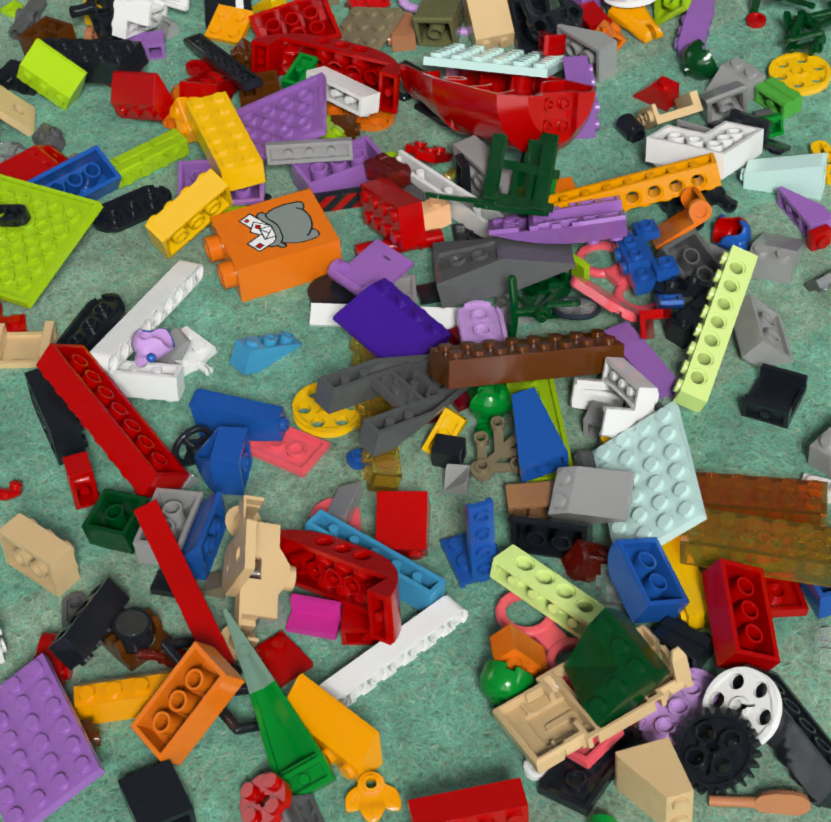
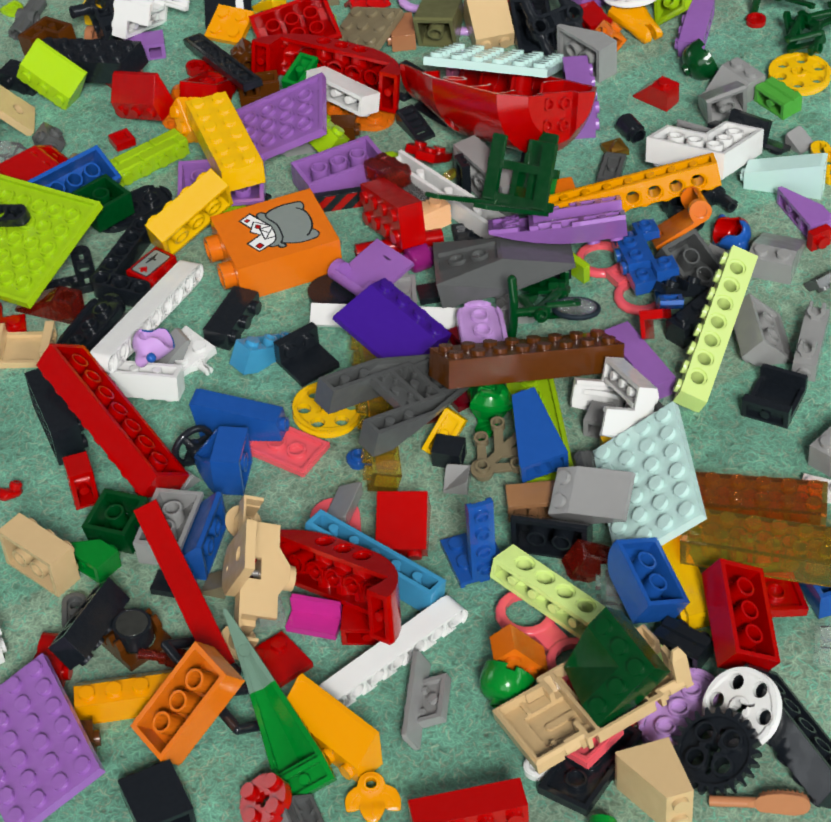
light grey slope [156,15,180,41] -> none
light grey plate [265,137,353,165] -> none
red slope [538,31,566,56] -> none
coral tile [569,274,640,323] -> none
tan panel [637,90,703,131] -> none
green leg [751,108,784,138] -> none
none -> clear red slope [15,286,84,324]
none -> black beam [37,245,95,302]
none -> green slope [70,539,122,584]
none -> dark green brick [71,174,135,233]
none -> black beam [91,216,151,307]
none -> red plate [108,128,136,152]
none -> brick [126,246,177,289]
none -> black brick [203,286,262,351]
none -> black bracket [274,322,340,387]
none -> black slope [396,104,435,141]
none -> light grey bracket [401,650,451,750]
none -> magenta head [402,243,434,273]
none -> dark grey plate [597,152,627,182]
none -> pearl gold tile [601,138,629,155]
none -> light grey slope [785,125,813,155]
none -> light grey brick [792,301,830,382]

